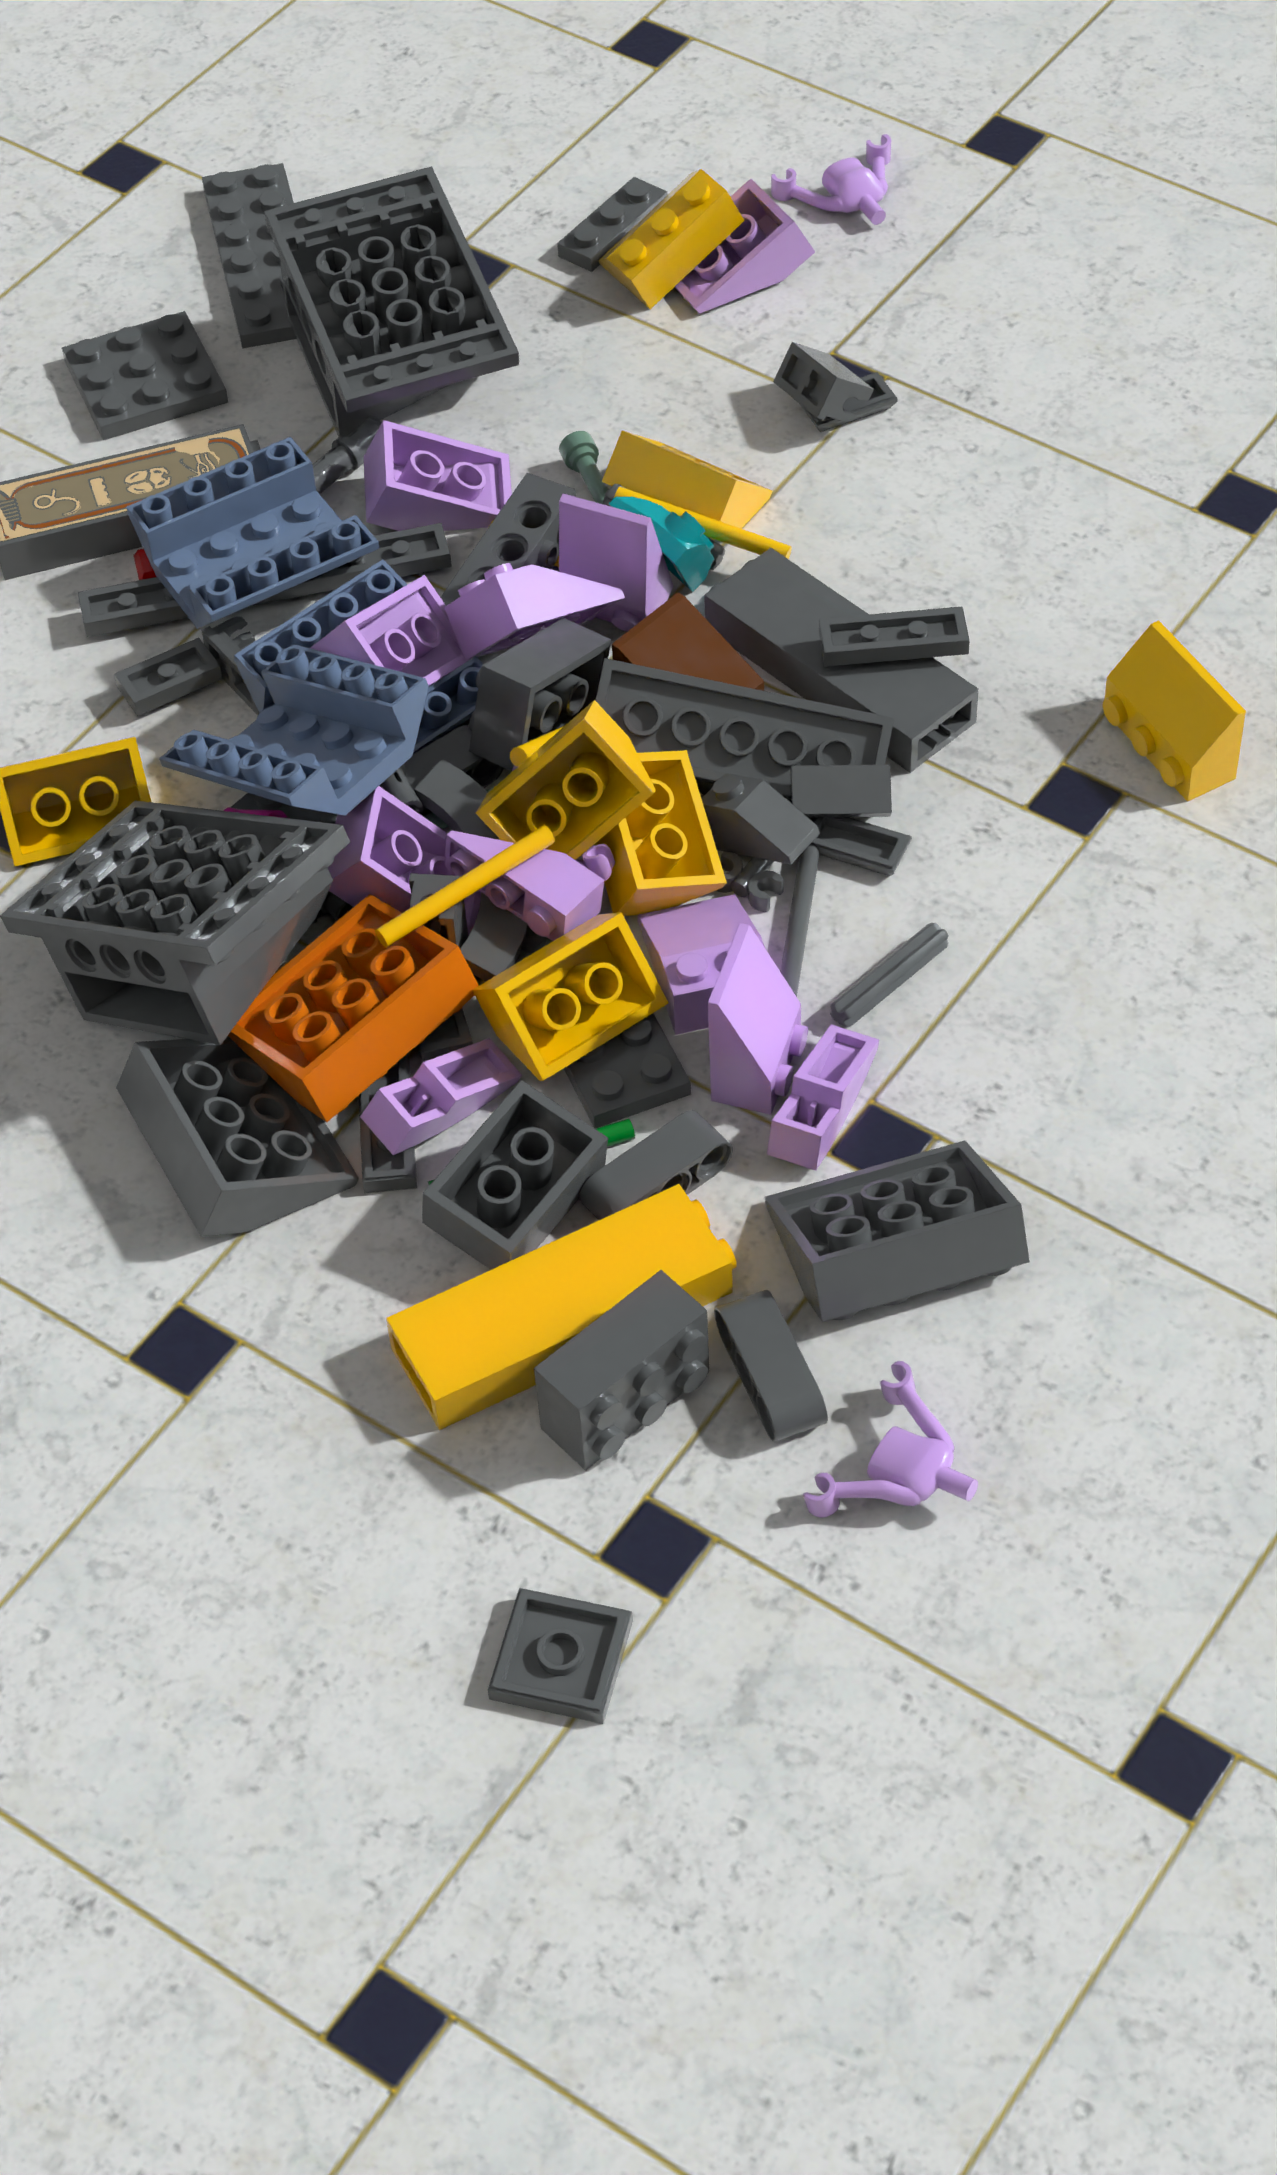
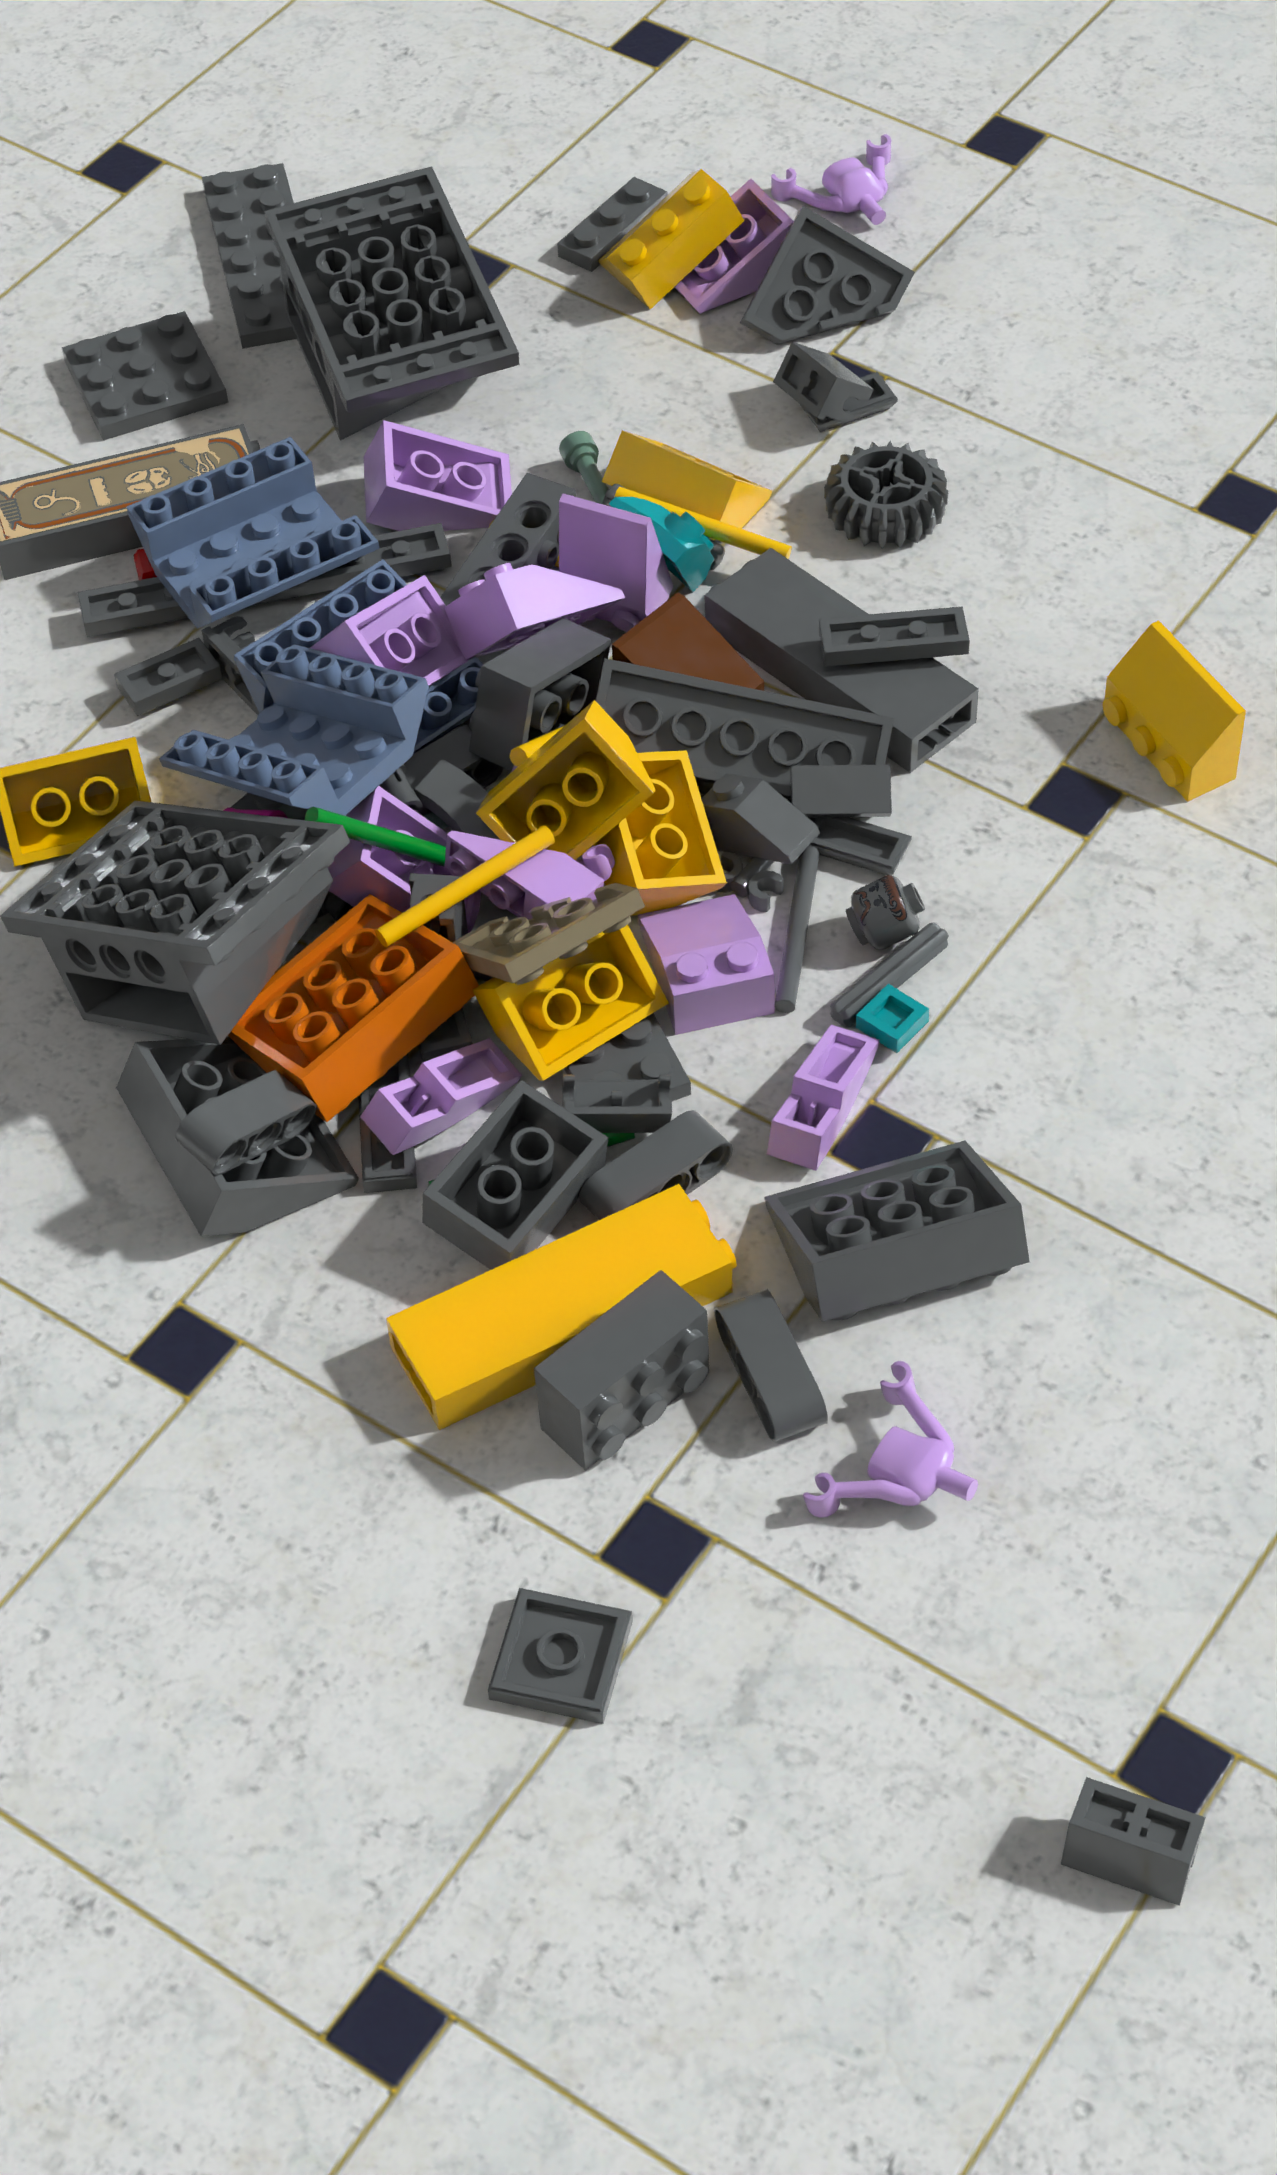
dark grey pin [312,416,382,494] -> none
lavender slope [708,923,808,1115] -> none
none -> dark grey beam [175,1070,317,1175]
none -> green bar [305,806,446,867]
none -> dark tan plate [452,883,645,985]
none -> dark grey hinge [562,1074,672,1133]
none -> dark grey plate [740,206,915,345]
none -> dark grey gear [824,441,948,549]
none -> dark grey head [845,875,925,950]
none -> teal plate [856,984,929,1053]
none -> dark grey hinge [1061,1777,1206,1906]

